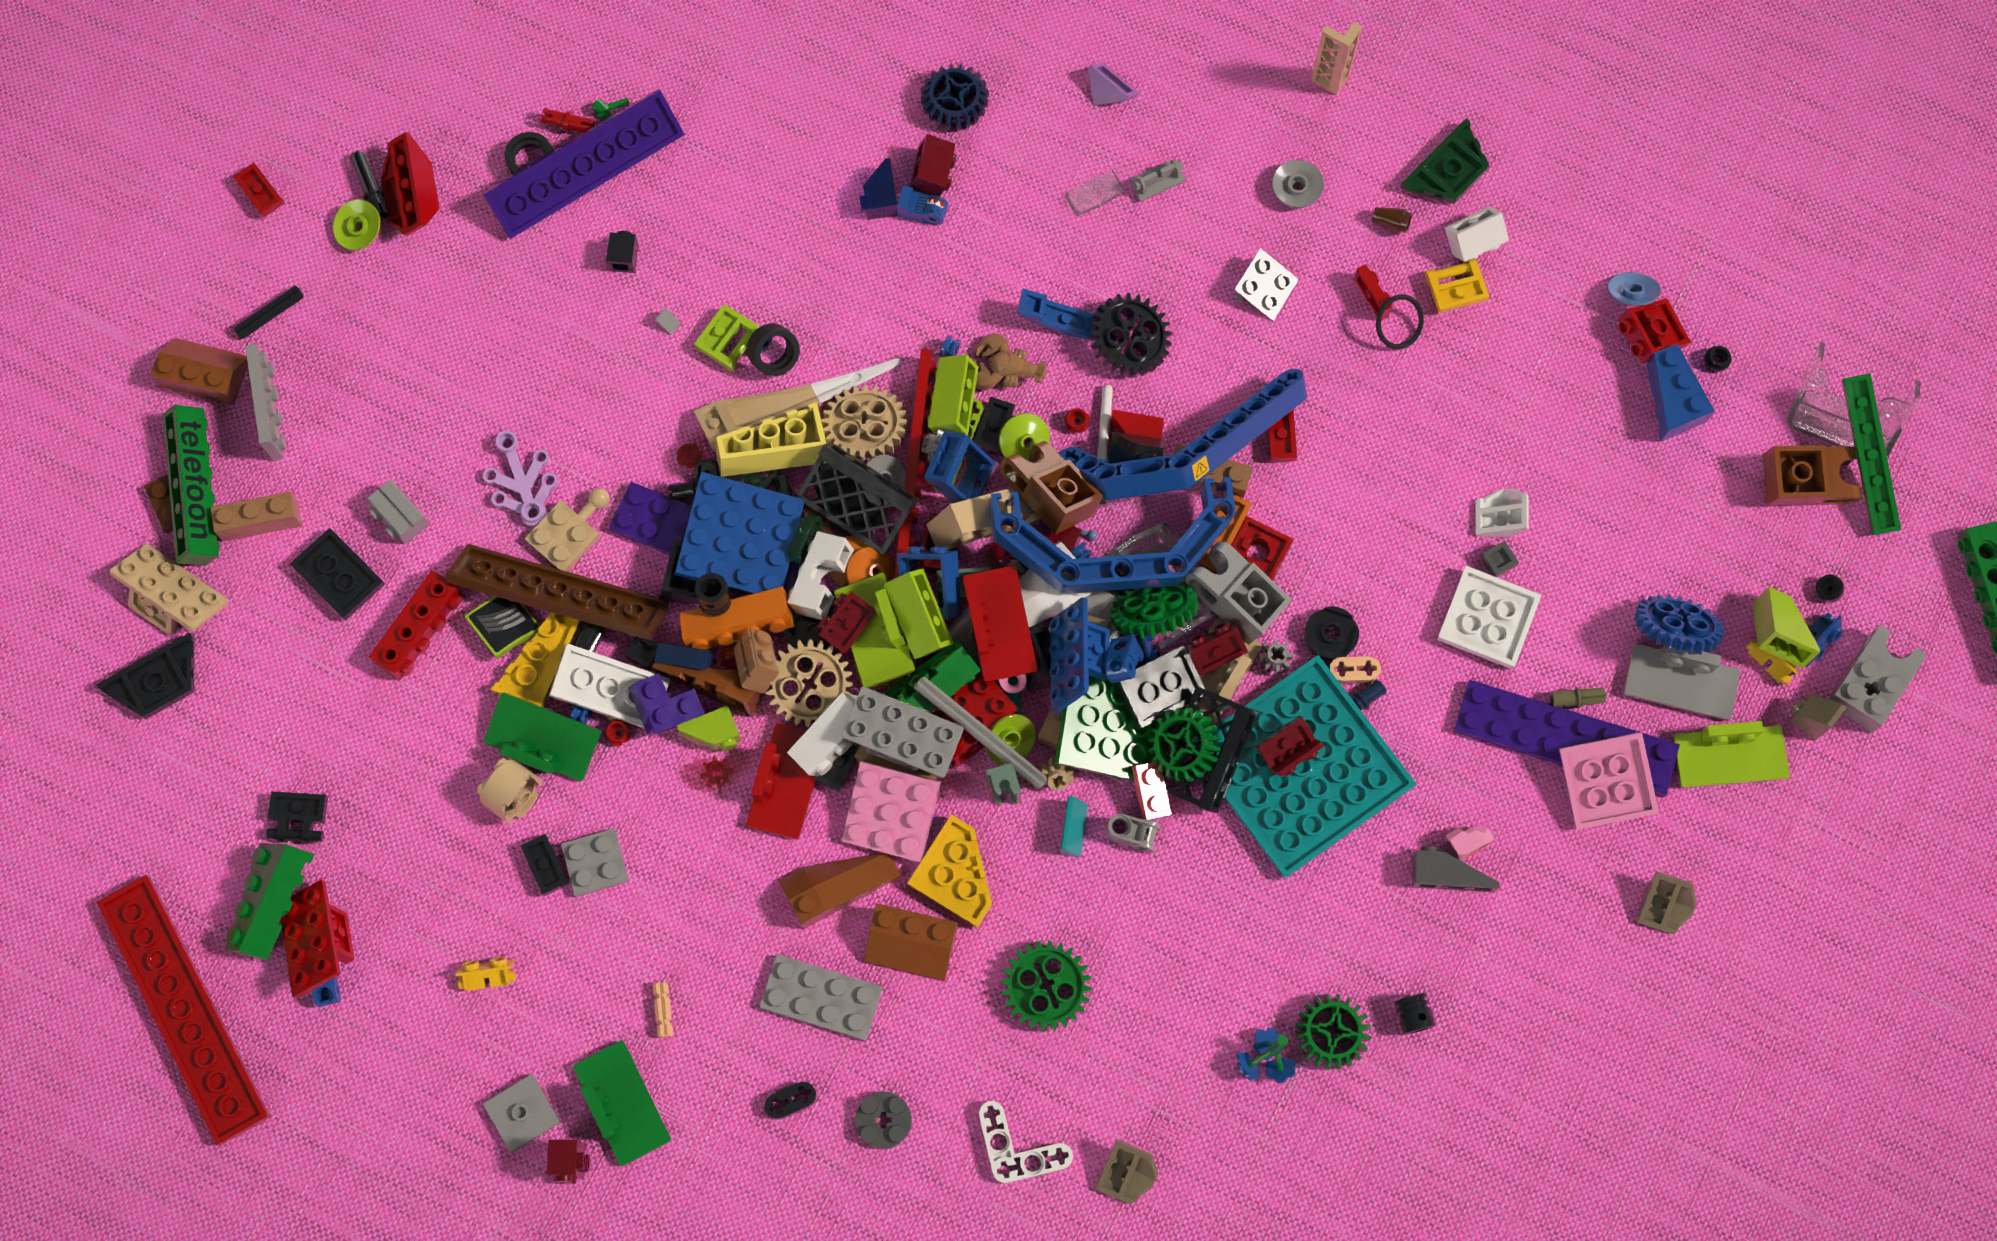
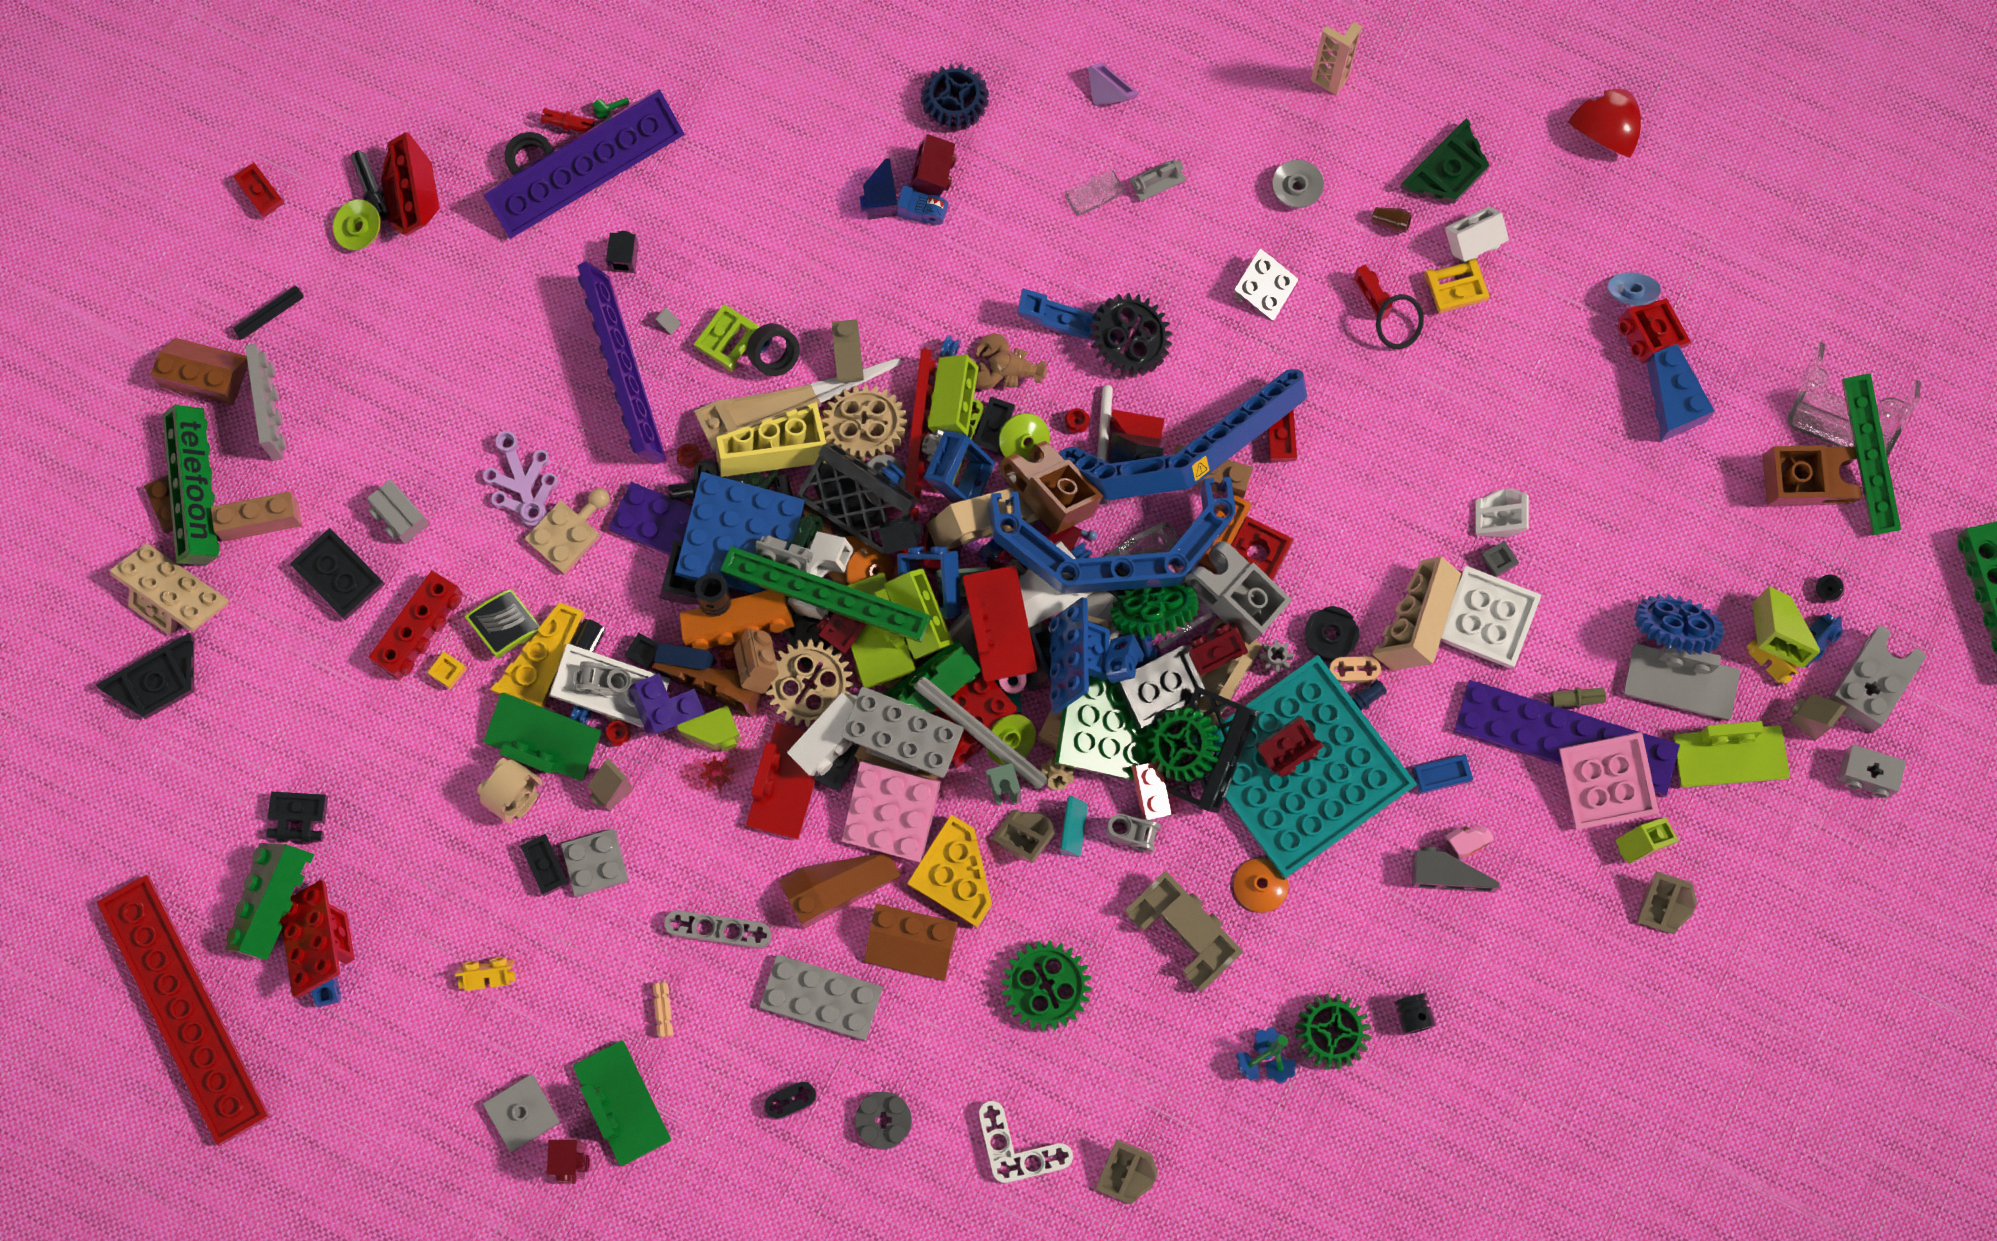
reddish brown plate [446,544,669,640] -> none
black plate [1704,346,1732,372] -> none
none -> yellow plate [427,651,467,690]
none -> light grey piece [576,661,631,696]
none -> dark purple plate [577,261,667,464]
none -> dark tan slope [588,758,634,811]
none -> light grey beam [664,910,772,949]
none -> green plate [720,546,931,643]
none -> light grey hinge [756,535,813,572]
none -> dark tan slope [831,319,864,383]
none -> black brick [878,514,922,555]
none -> blue bush [880,460,906,485]
none -> clear blue plate [977,538,1005,563]
none -> dark tan slope [992,809,1055,863]
none -> dark tan bracket [1124,870,1243,993]
none -> orange dish [1233,858,1289,913]
none -> tan wedge [1372,556,1461,671]
none -> blue tile [1412,754,1473,795]
none -> red brick [1567,89,1641,158]
none -> lime slope [1615,817,1679,864]
none -> light grey brick [1837,744,1907,799]

